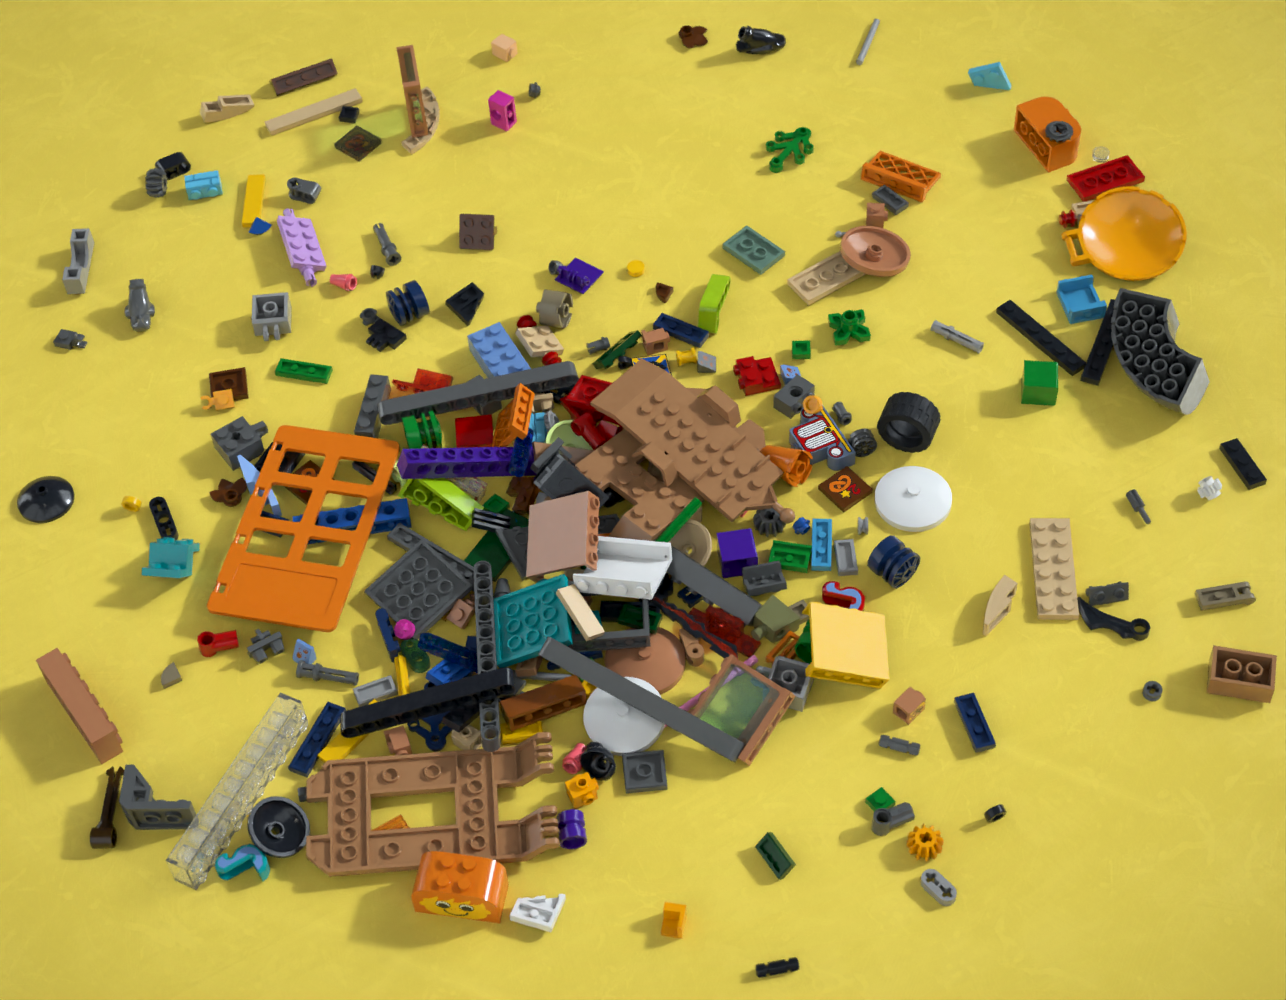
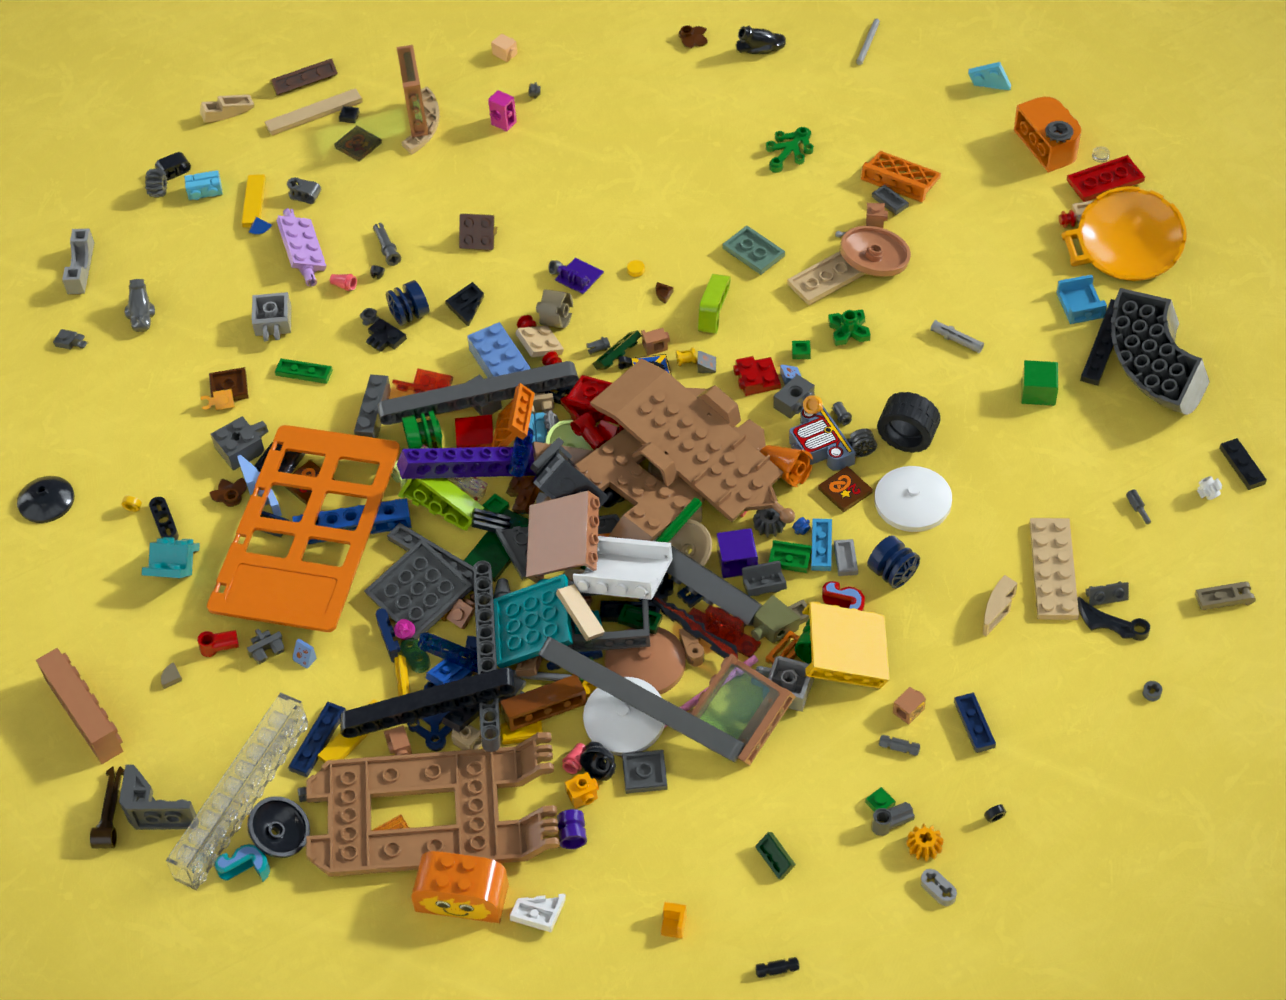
dark grey pin [296,660,359,685] -> none
black axle [352,461,397,494] -> none
light grey tile [353,675,398,707] -> none
dark blue plate [653,313,709,348] -> none
light grey bush [858,517,868,535] -> none
black plate [996,300,1086,376] -> none
medium nougat brick [1207,645,1277,703] -> none

